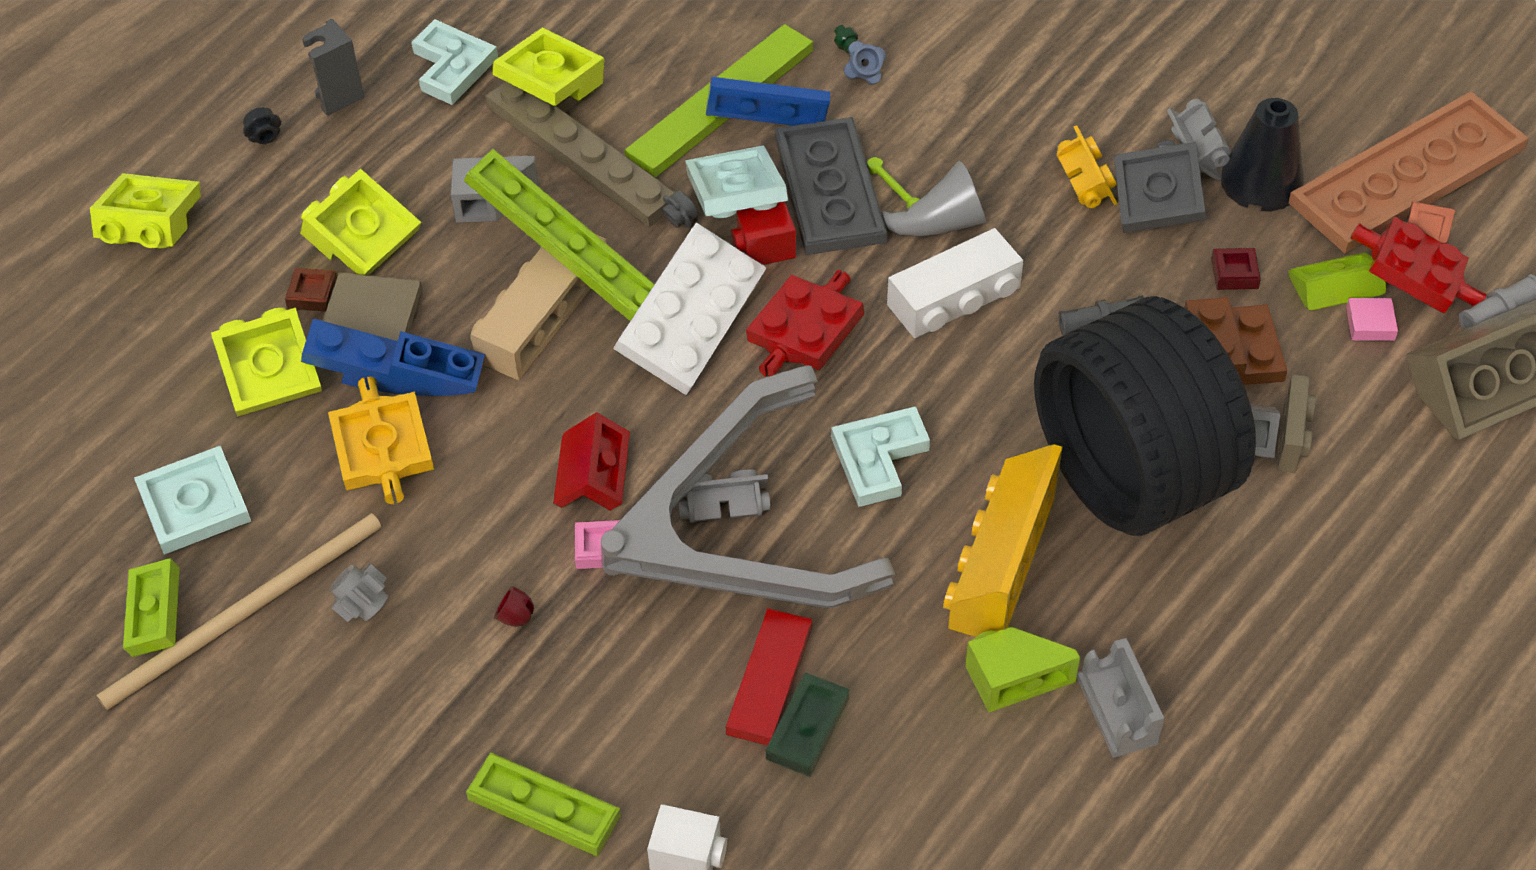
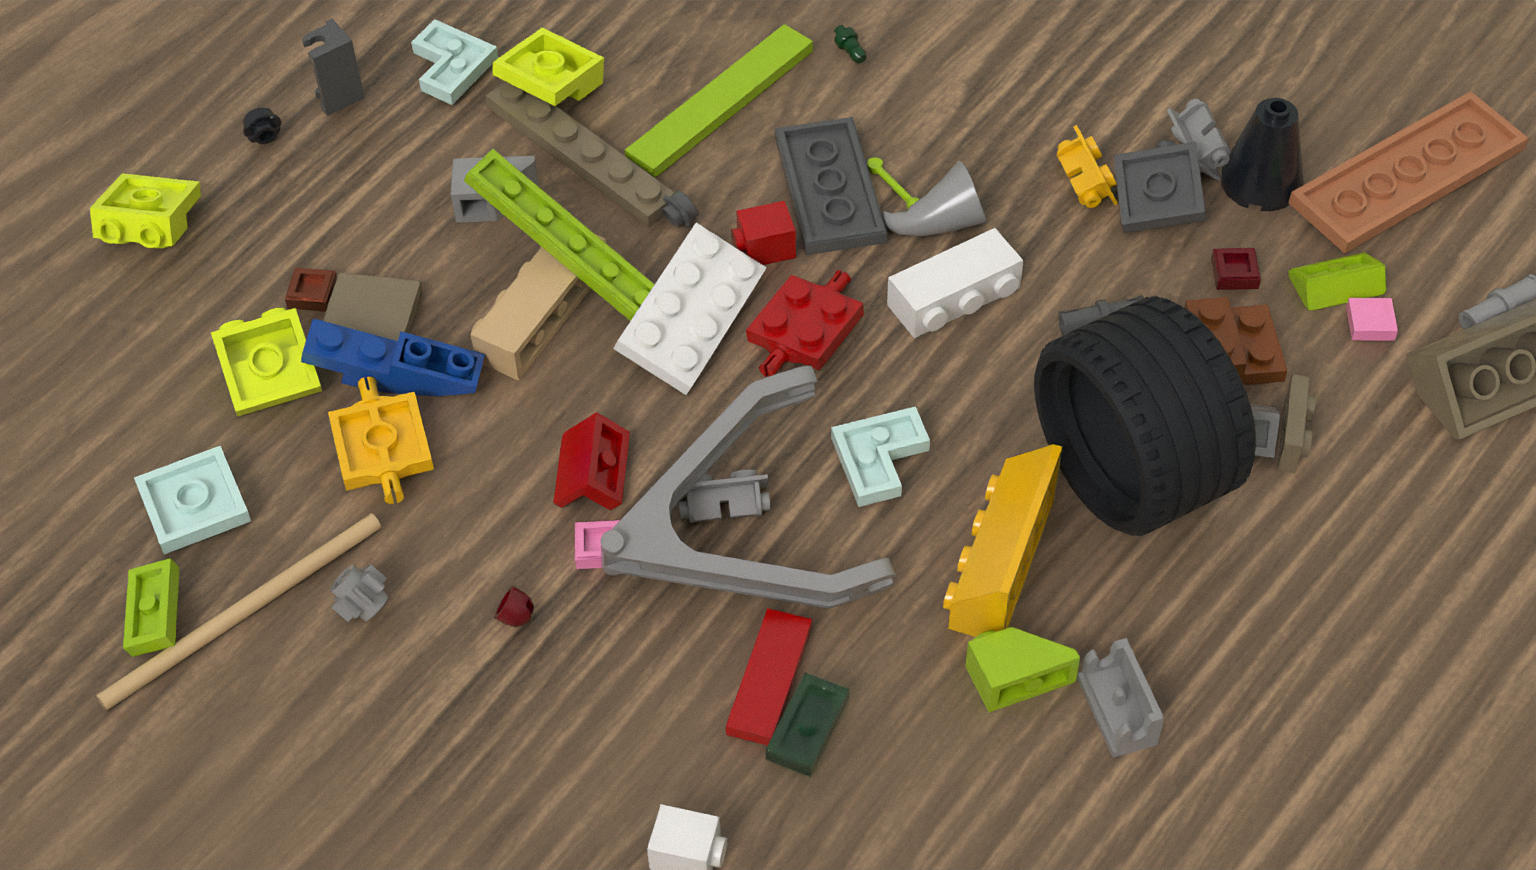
neon yellow plate [300,168,422,275] -> none
lime tile [466,752,621,857] -> none
light aqua plate [685,145,788,218] -> none
blue tile [706,77,830,126] -> none
sand blue plate [844,41,886,85] -> none
red plate [1350,216,1487,314] -> none
plate [1407,201,1455,243] -> none

